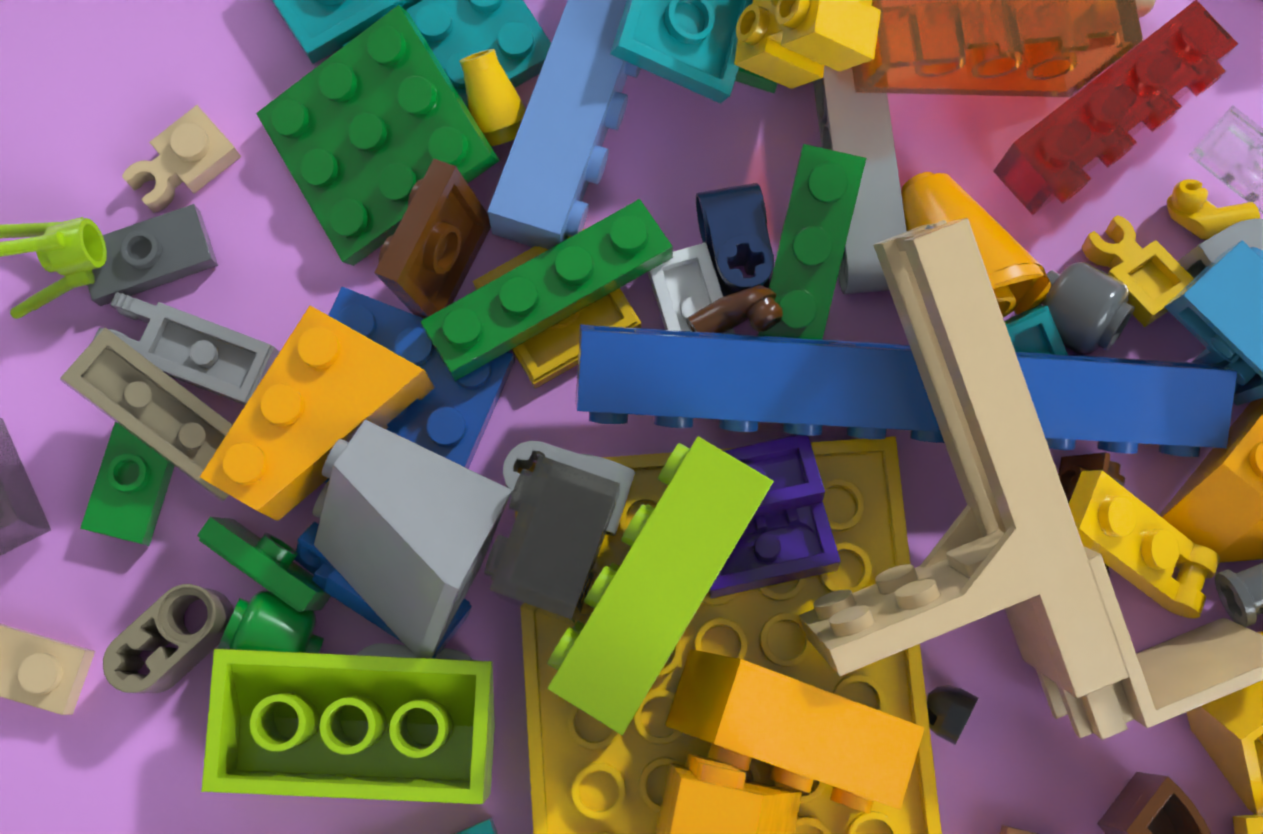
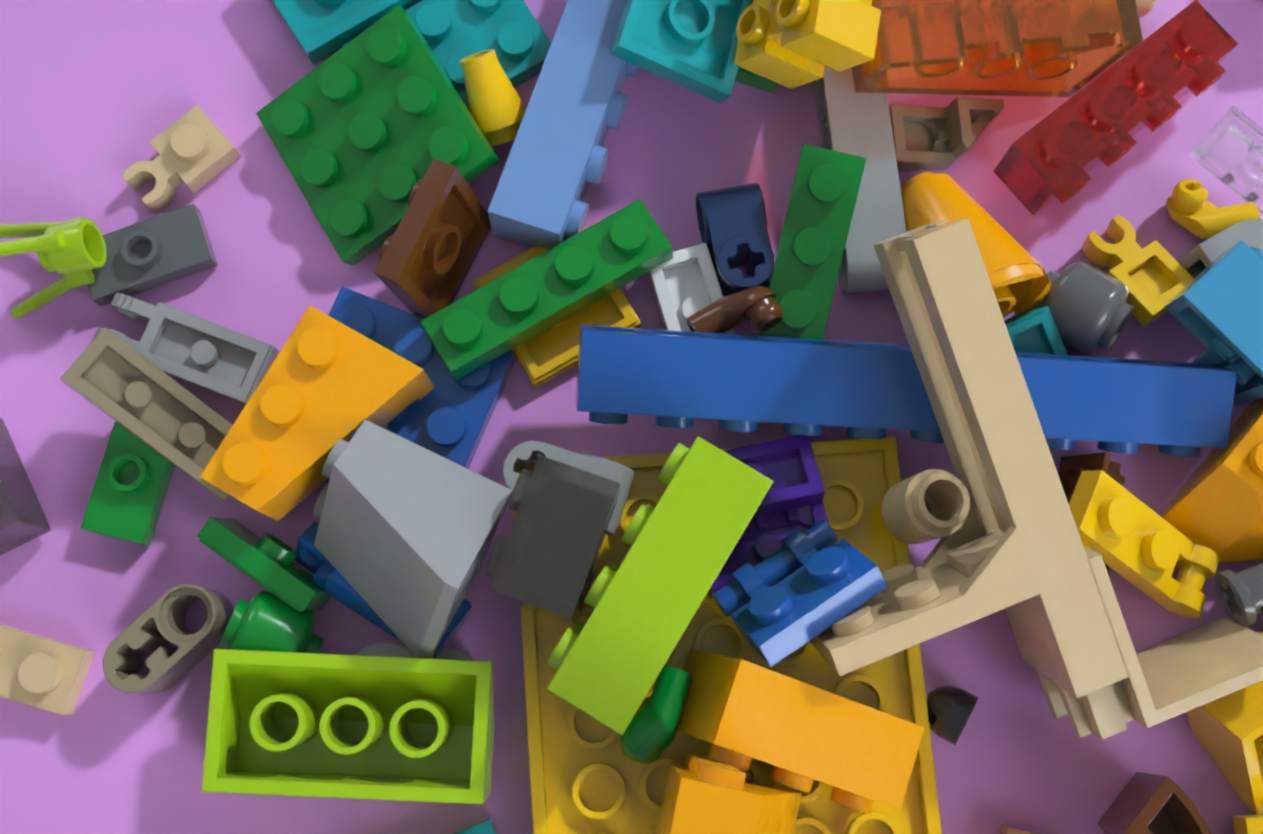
none -> green arm [620,666,693,764]
none -> blue plate [712,520,888,667]
none -> tan brick [882,469,970,544]
none -> dark tan slope [889,97,1004,171]

